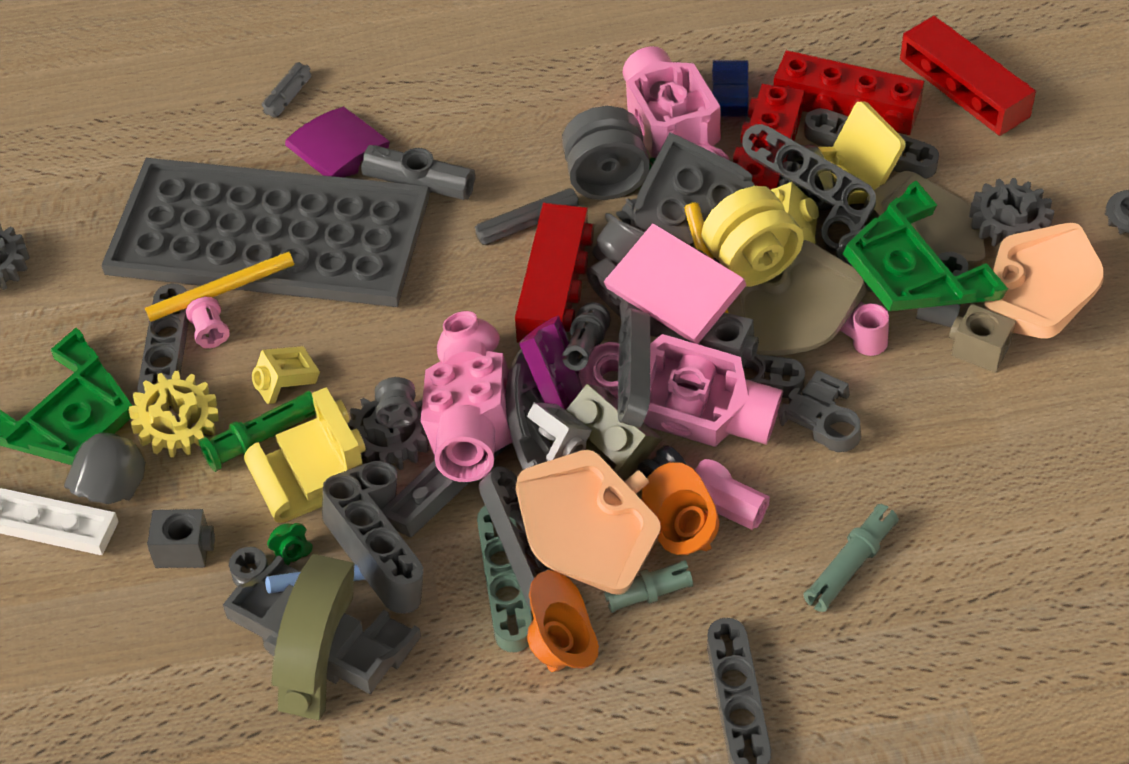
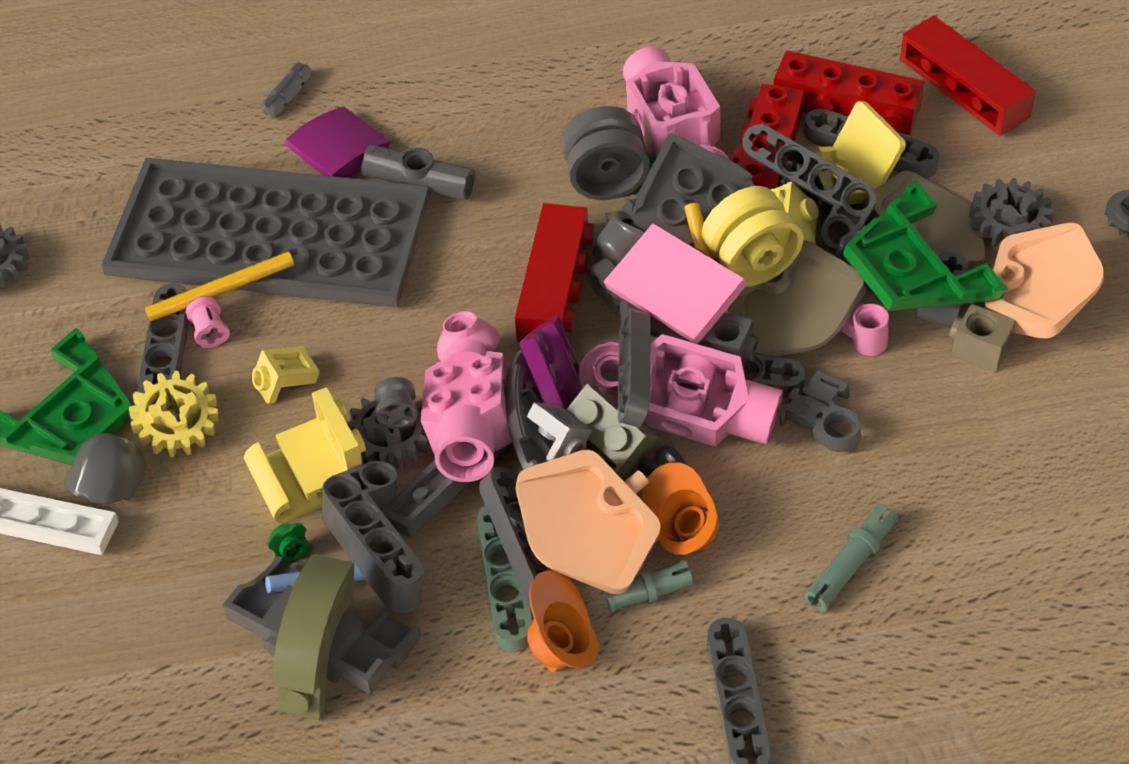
dark grey brick [147,509,215,568] -> none
green pin [199,391,316,472] -> none
dark grey bush [229,547,268,586] -> none
dark grey axle [475,188,579,245] -> none
dark grey pin [562,302,611,371] -> none
bright pink piece [695,459,770,530] -> none
clear blue axle [712,60,749,117] -> none

